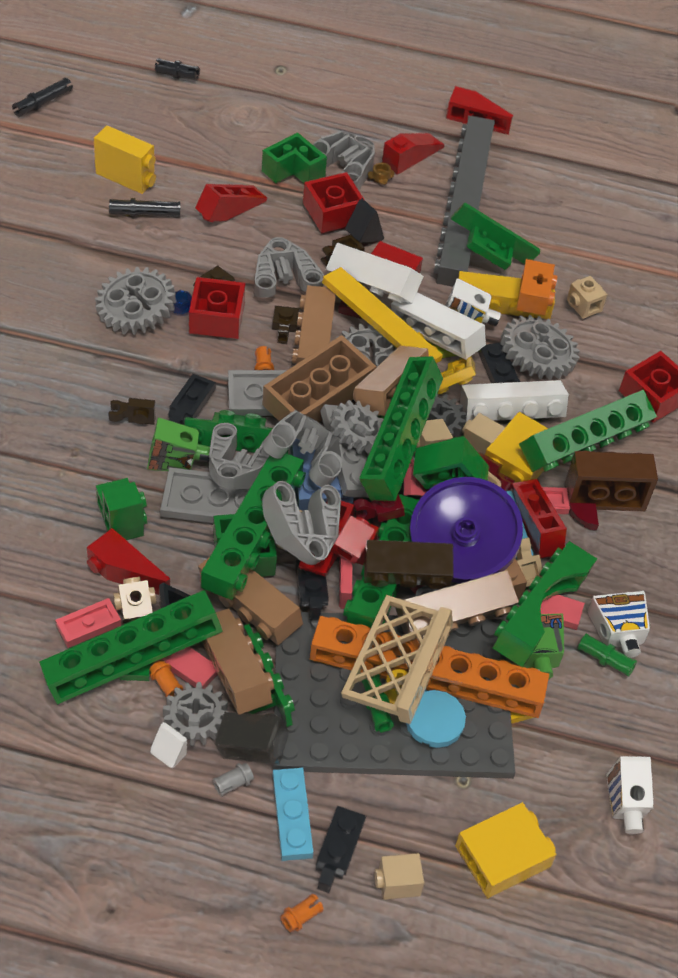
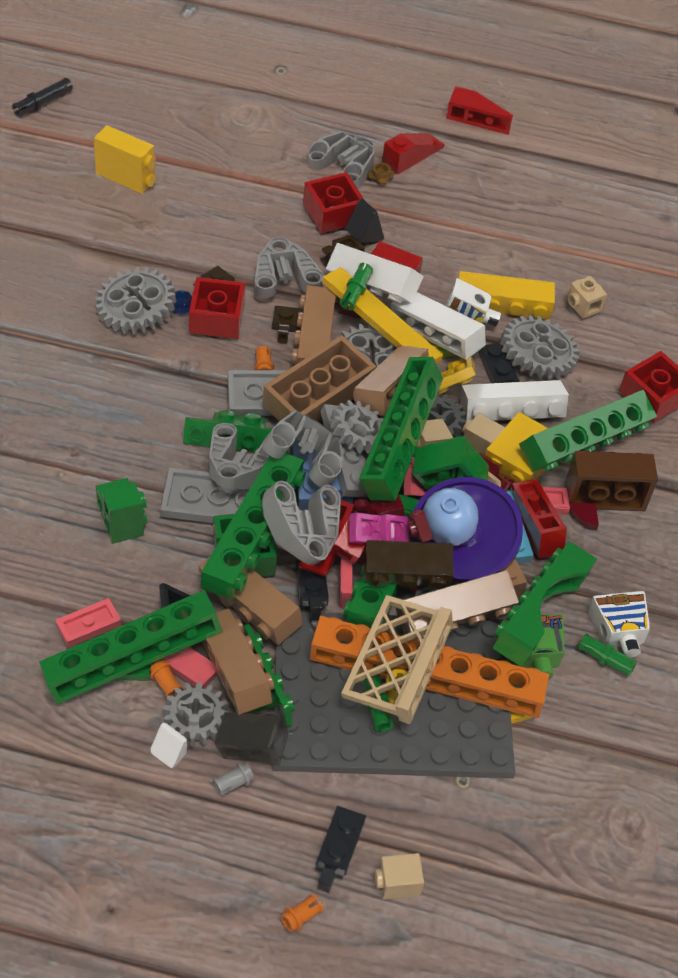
red slope [87,528,170,595] -> none
dark brown plate [108,398,156,425] -> none
black pin [109,198,180,217] -> none
tan brick [113,577,156,622] -> none
bright green torso [147,418,210,471] -> none
black pin [155,58,200,81] -> none
black hinge [168,373,216,425] -> none
red slope [195,184,267,222] -> none
green brick [261,132,327,183] -> none
medium azure plate [272,768,314,861] -> none
medium azure tile [406,690,466,748] -> none
dark grey brick [433,116,495,287] -> none
green bracket [451,203,541,270] -> none
yellow brick [455,802,556,899] -> none
orange brick [516,259,558,316] -> none
tan plate [516,538,543,587] -> none
coral tile [529,591,585,630] -> none
white torso [606,756,653,834] -> none
none -> green pin [339,262,373,310]
none -> dark pink slope [349,512,409,544]
none -> dark red plate [407,510,433,542]
none -> light blue cylinder [423,488,479,546]

